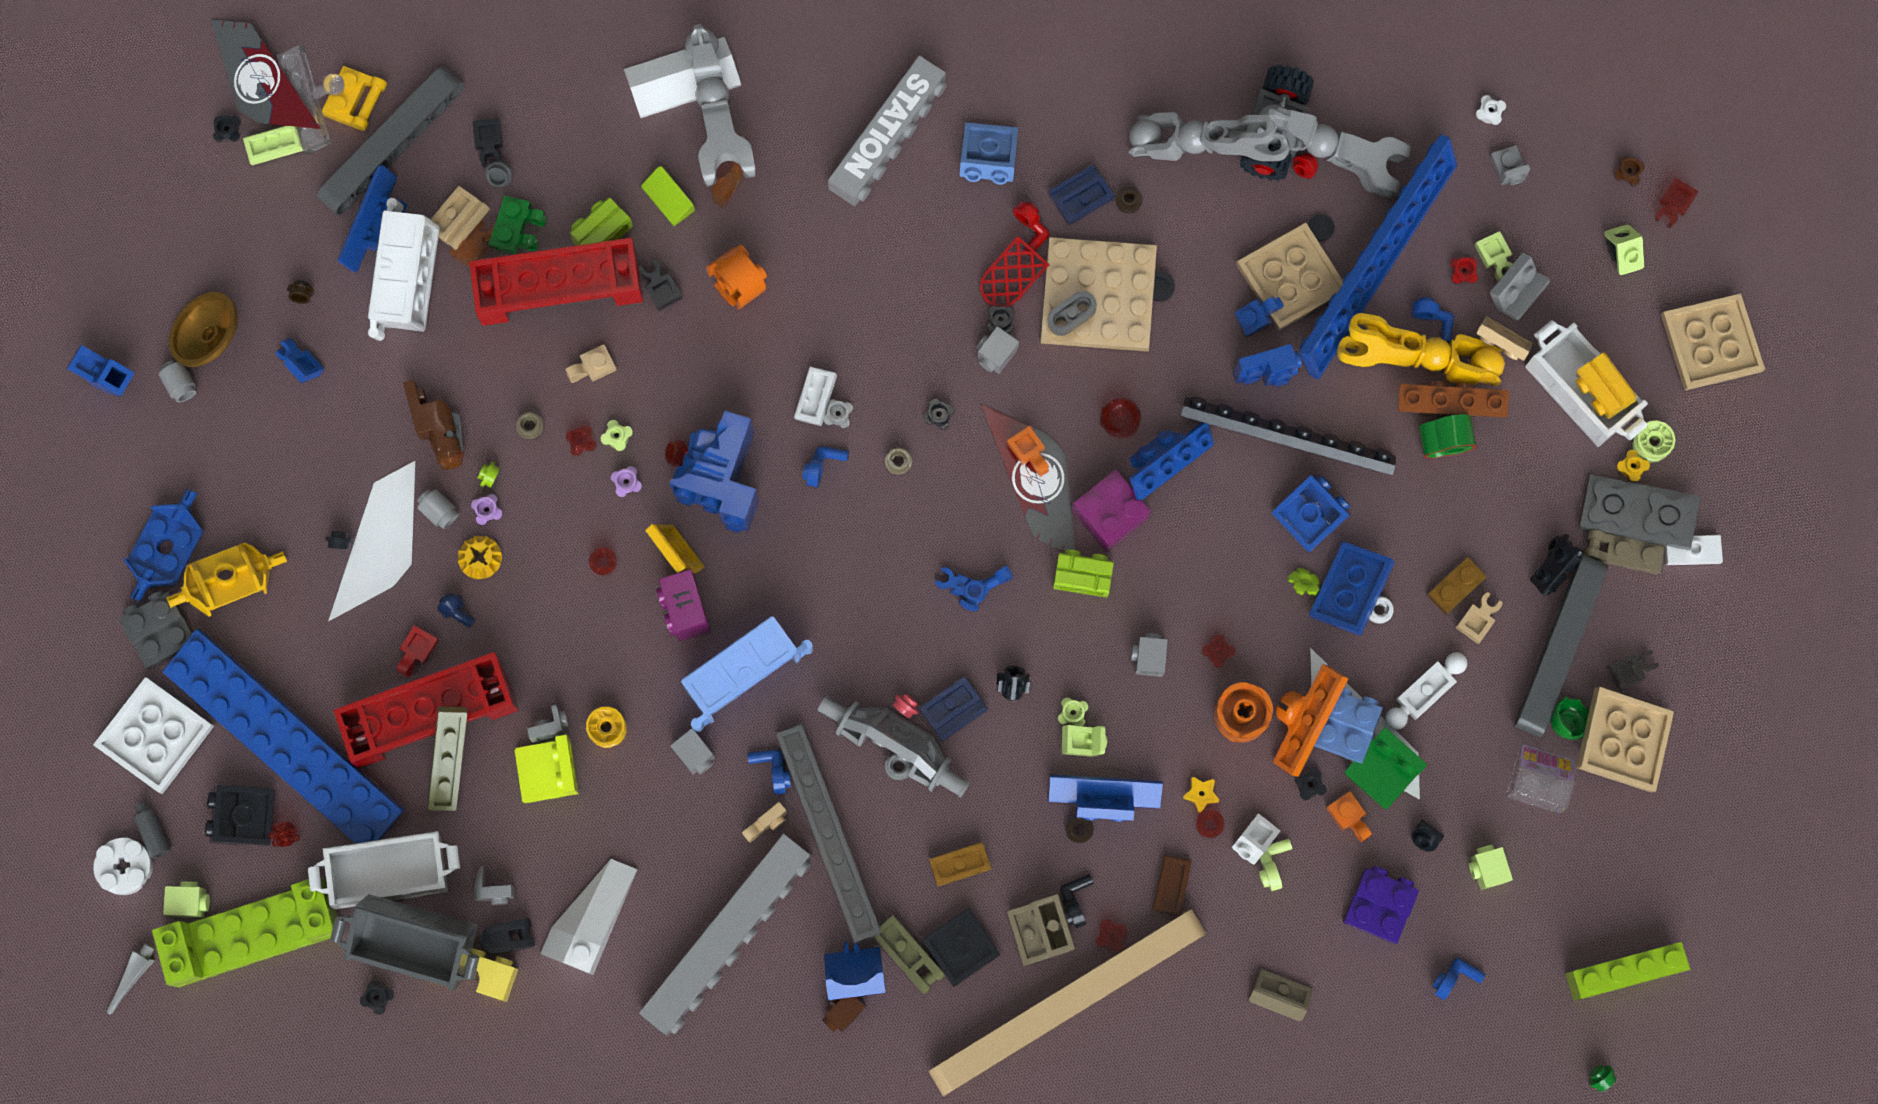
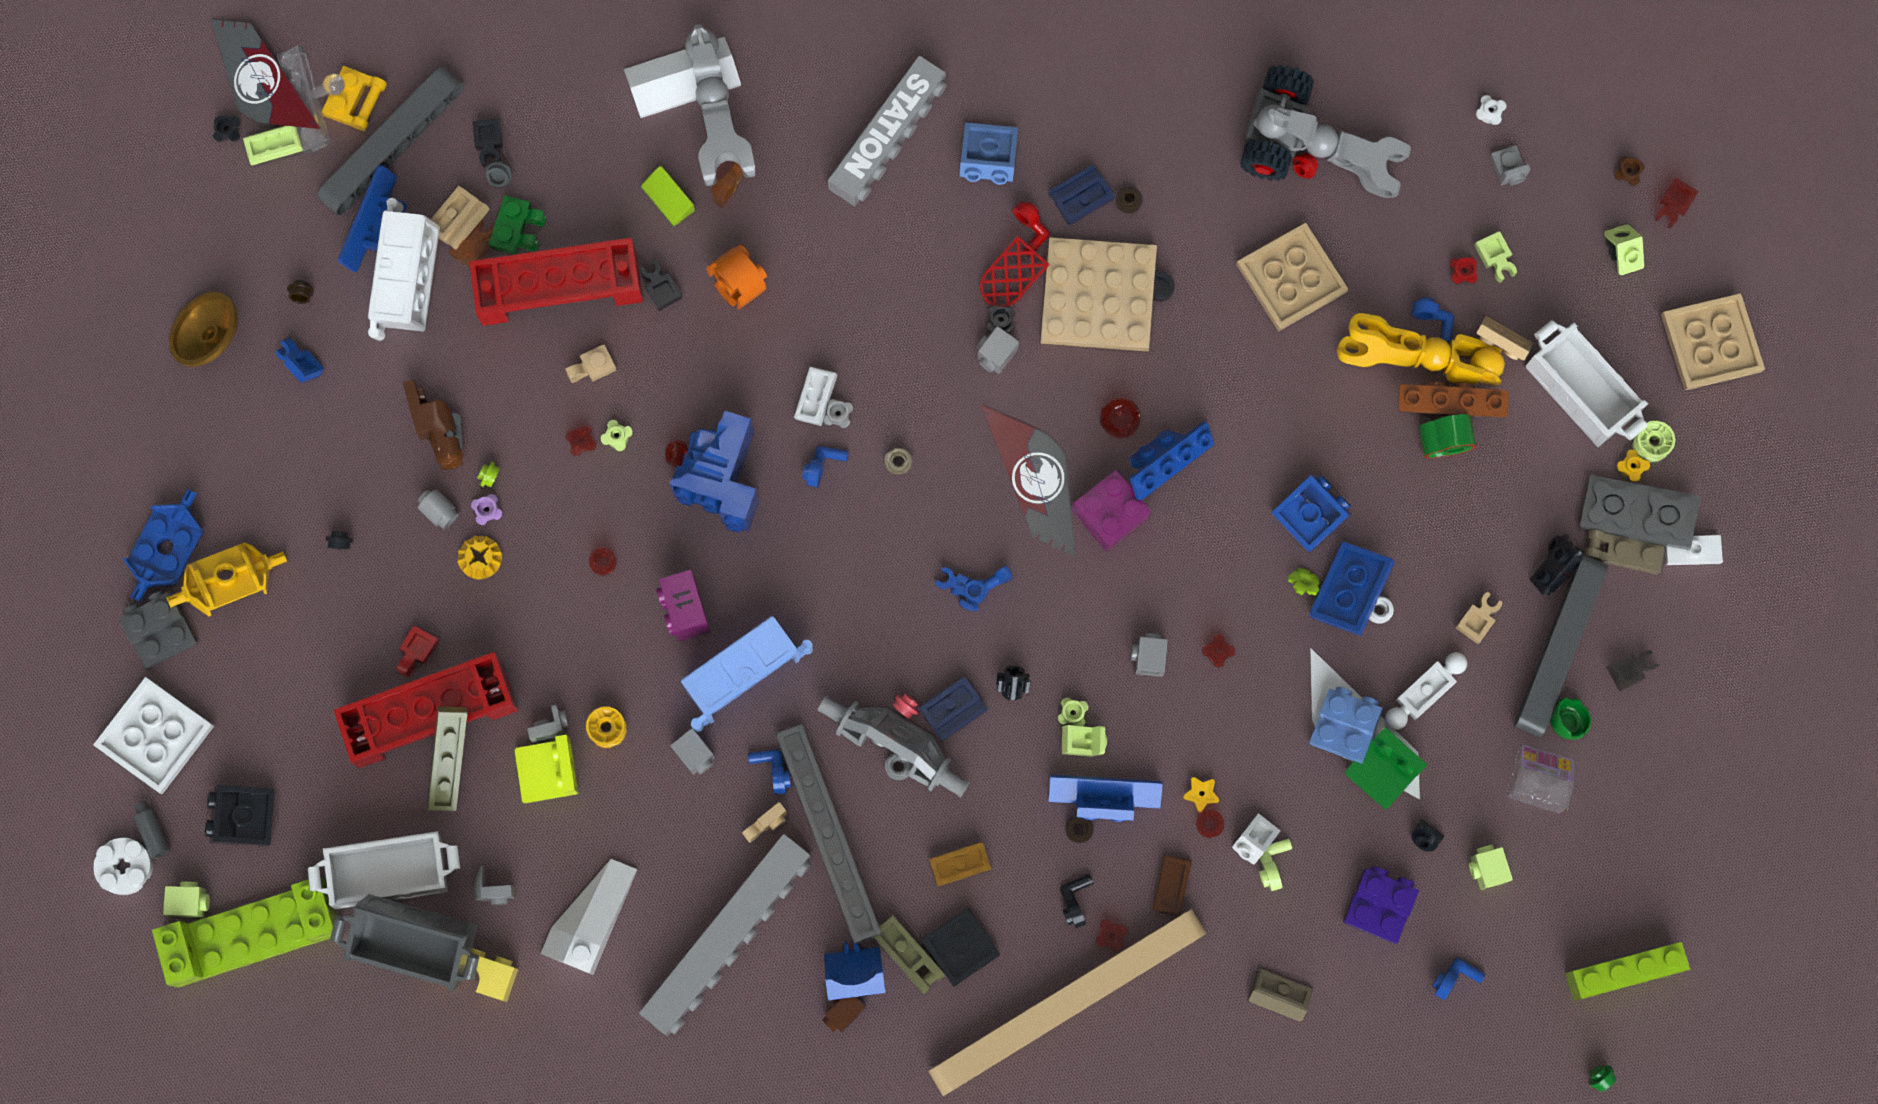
blue brick [66,345,135,396] -> none
light grey piece [107,943,155,1015] -> none
light grey brick [158,360,196,403] -> none
blue plate [163,629,405,843] -> none
clear red plate [268,822,300,847] -> none
white sticker [328,461,415,622] -> none
black plate [360,981,394,1015] -> none
dark blue plate [437,593,475,628] -> none
black plate [481,918,535,954] -> none
dark tan plate [516,412,544,439] -> none
lime brick [569,197,633,246] -> none
lavender plate [611,466,642,497] -> none
yellow plate [645,524,704,574] -> none
black plate [923,399,955,430] -> none
orange plate [1007,426,1049,477] -> none
dark tan brick [1007,894,1076,966] -> none
dark grey plate [1047,291,1097,336] -> none
lime brick [1053,549,1114,598] -> none
light grey piece [1129,112,1290,161] -> none
black plate [1181,397,1396,475] -> none
orange brick [1214,682,1273,743] -> none
blue plate [1233,344,1302,387] -> none
blue plate [1235,297,1284,336] -> none
orange plate [1273,664,1349,777] -> none
black plate [1295,769,1327,800] -> none
blue plate [1299,134,1458,380] -> none
black piece [1308,214,1335,242] -> none
orange plate [1326,791,1372,843] -> none
pearl gold plate [1427,557,1487,615] -> none
light grey bracket [1490,253,1550,320] -> none
yellow brick [1575,352,1637,419] -> none
tan plate [1576,687,1674,792] -> none

